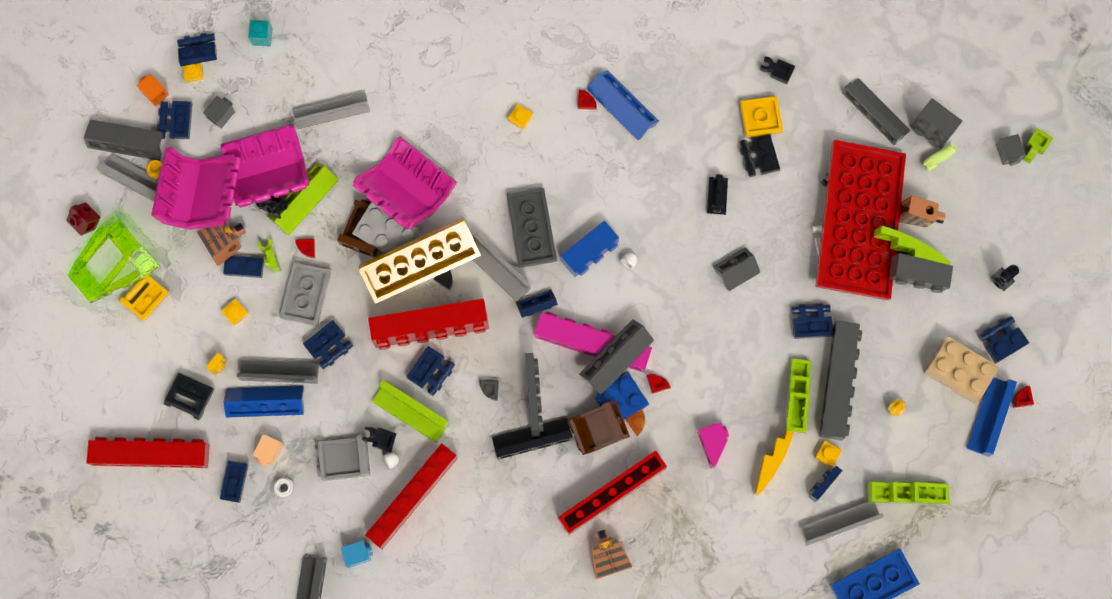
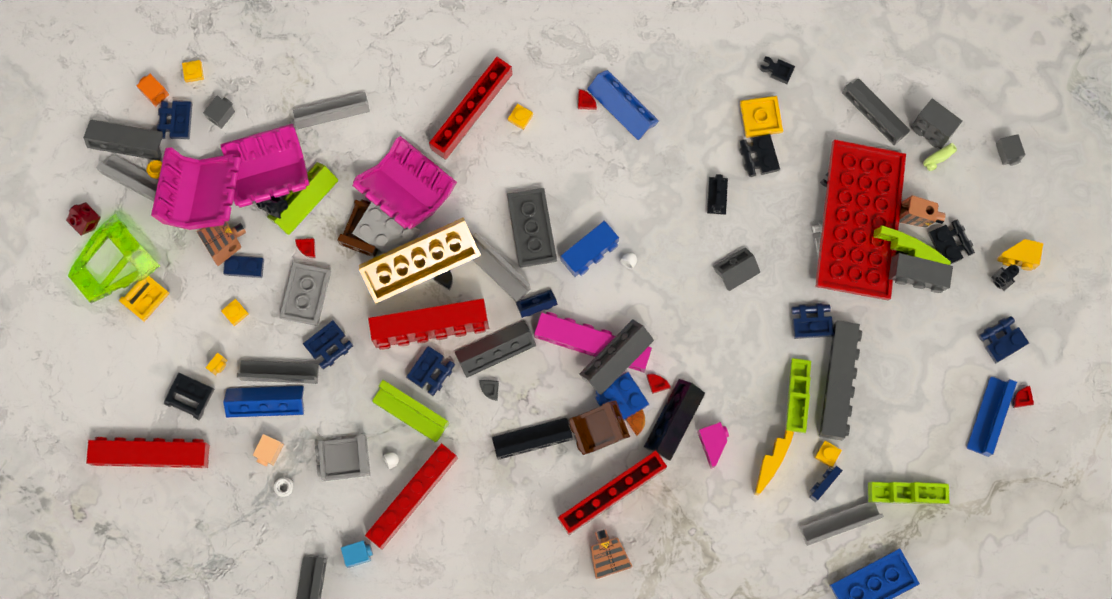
dark blue plate [177,33,217,66] -> none
dark blue plate [220,460,249,503] -> none
teal brick [248,20,273,47] -> none
lime plate [257,238,281,273] -> none
black plate [362,427,396,452] -> none
dark grey plate [525,353,544,438] -> none
yellow plate [888,398,906,417] -> none
tan brick [924,336,999,404] -> none
lime plate [1023,128,1053,164] -> none
none -> red brick [429,57,513,160]
none -> dark grey panel [455,320,536,378]
none -> black panel [644,379,705,461]
none -> black plate [928,219,975,265]
none -> yellow slope [997,239,1044,271]

